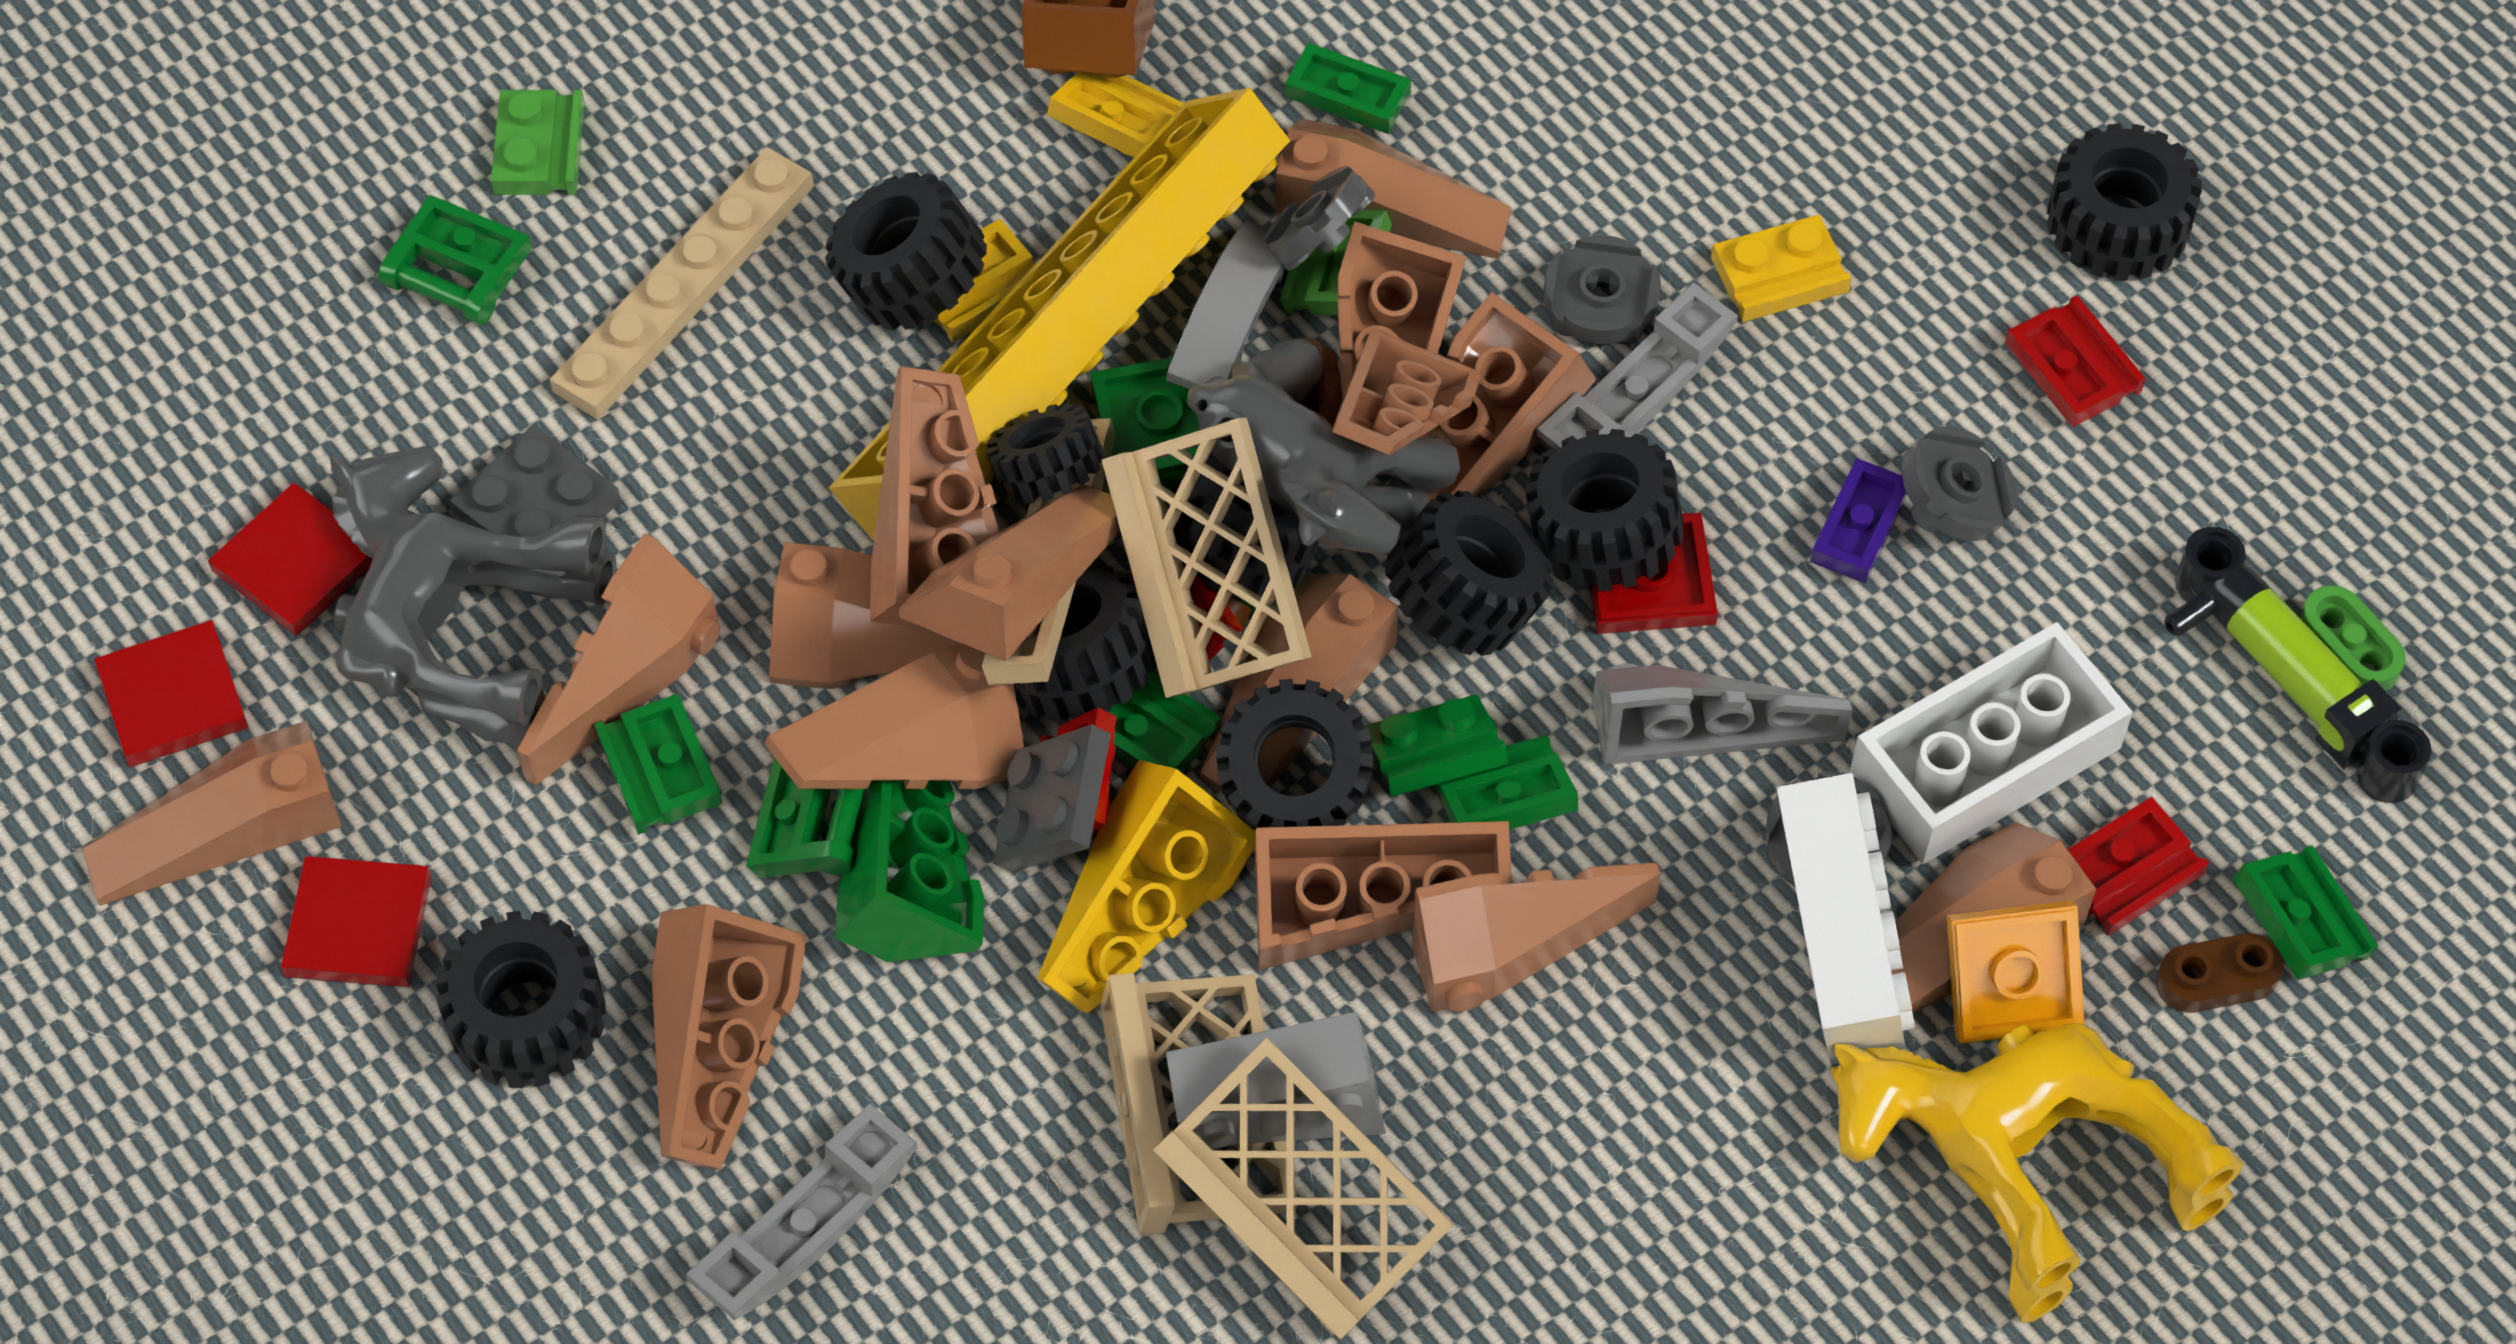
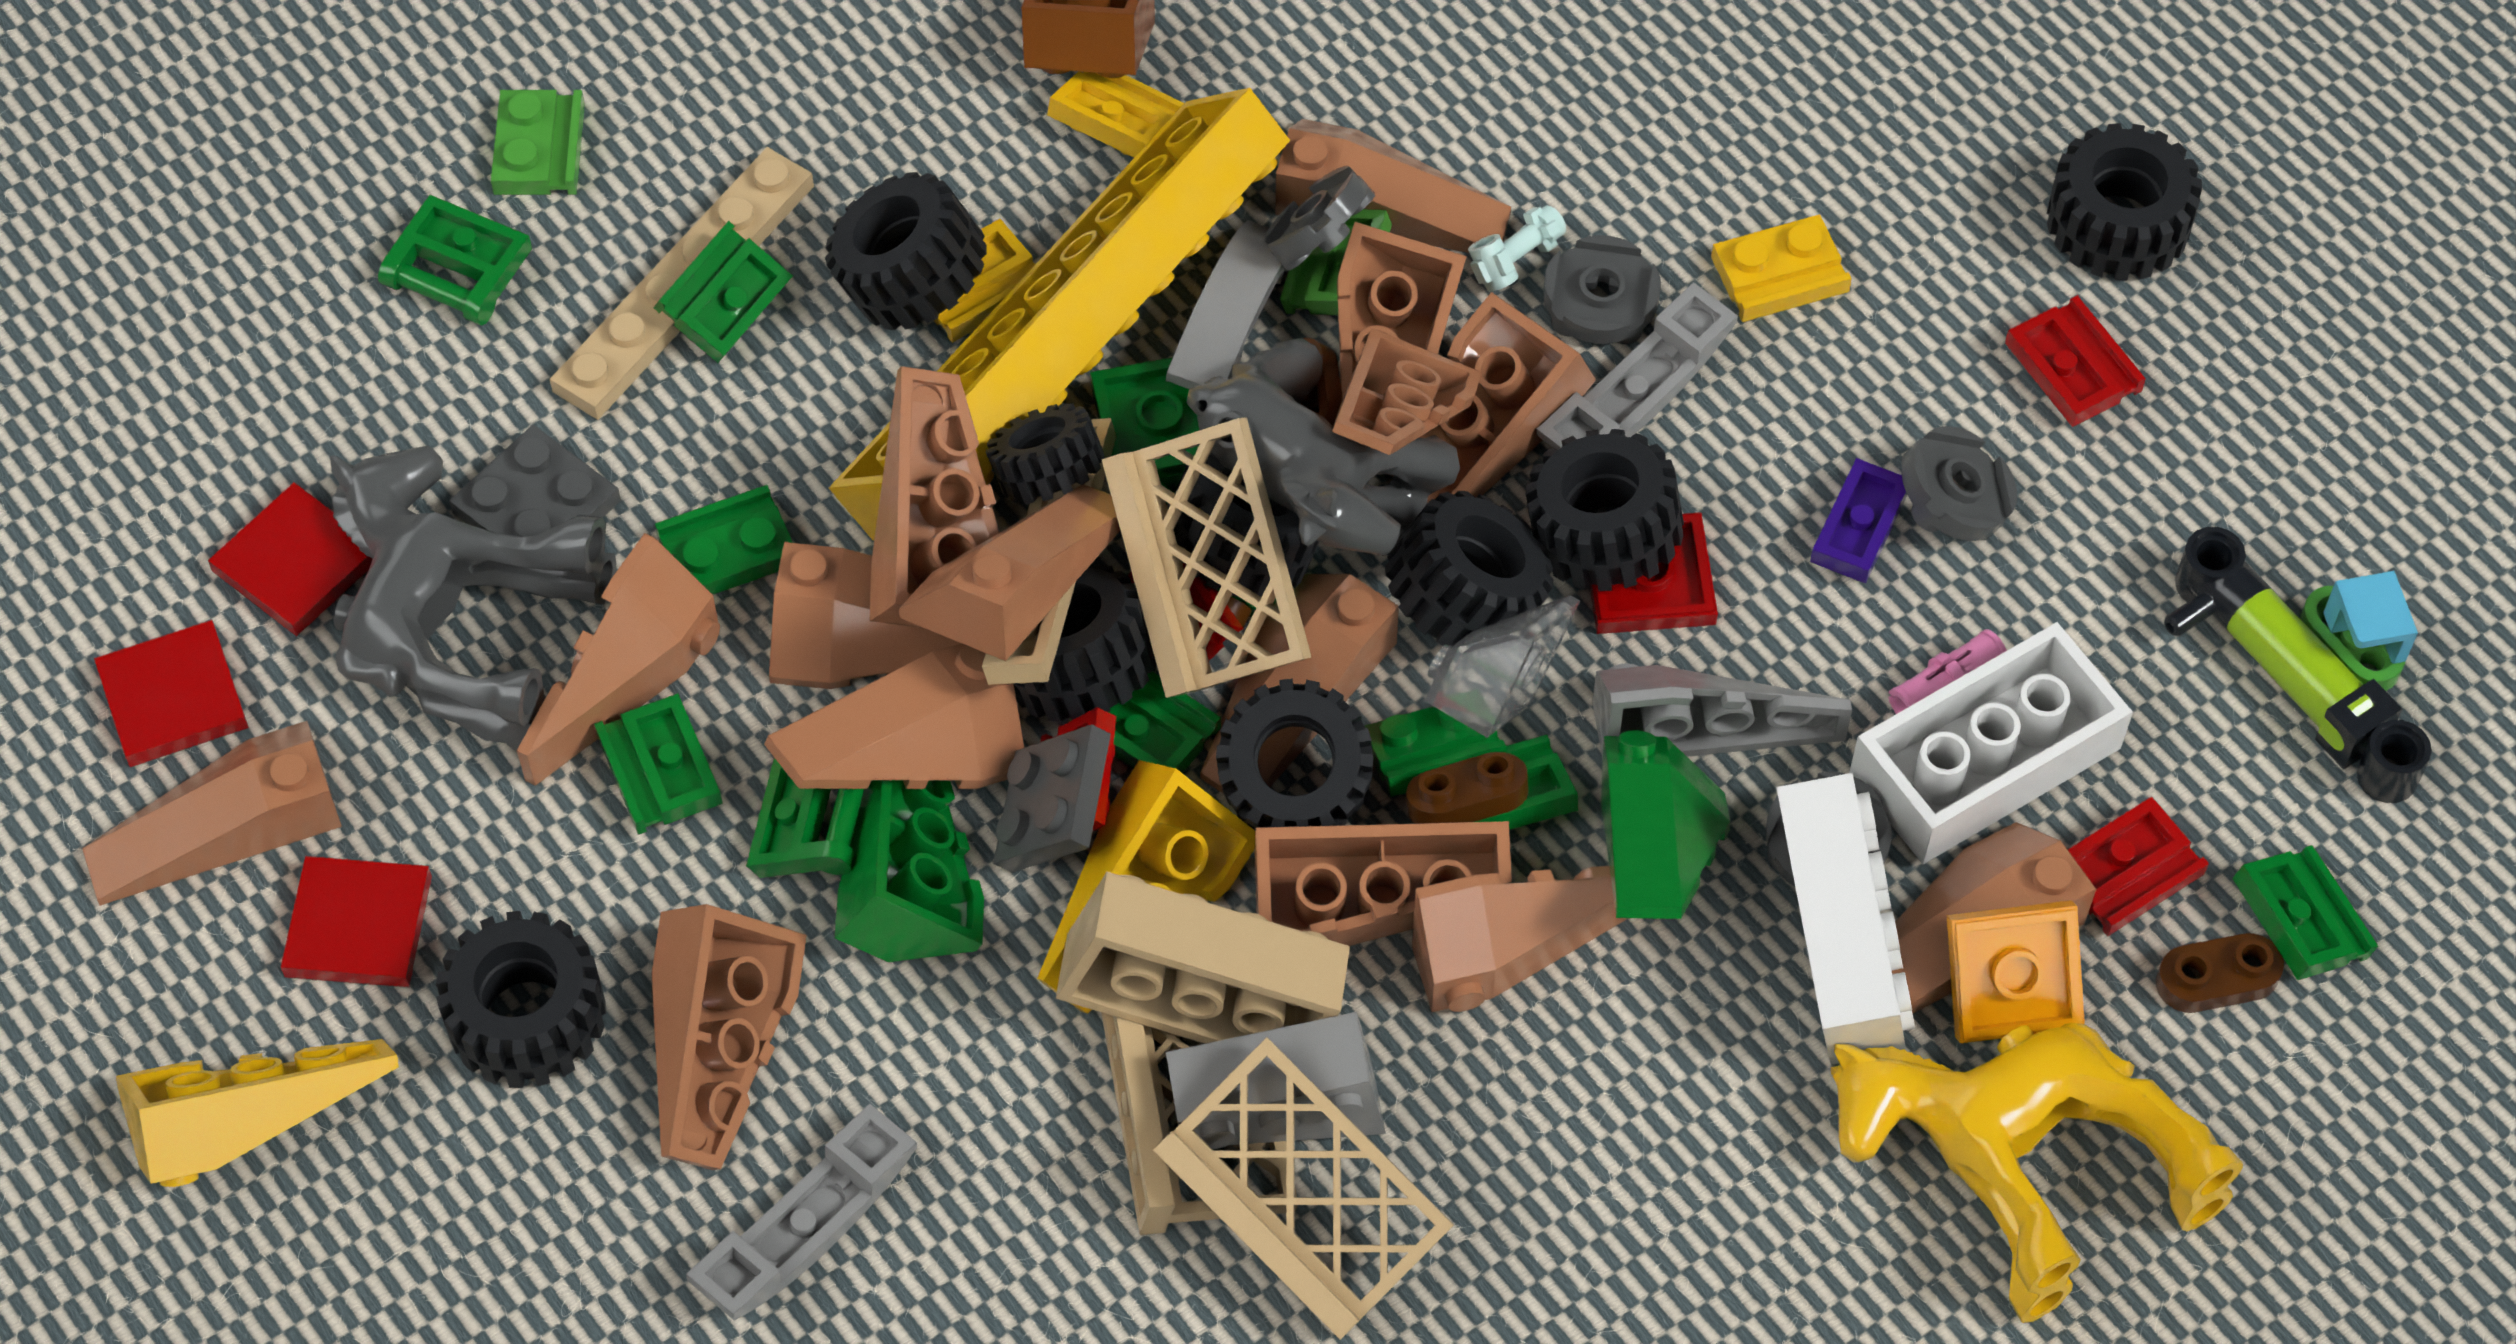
green plate [1285,42,1411,134] -> none
none -> yellow wedge [116,1039,399,1187]
none -> green plate [653,221,793,363]
none -> green plate [655,485,793,595]
none -> tan brick [1056,871,1350,1044]
none -> reddish brown plate [1406,752,1529,824]
none -> clear slope [1424,595,1580,738]
none -> light aqua bar [1468,205,1566,292]
none -> green wedge [1601,730,1730,919]
none -> bright pink pin [1888,629,2007,714]
none -> medium azure panel [2323,571,2418,664]

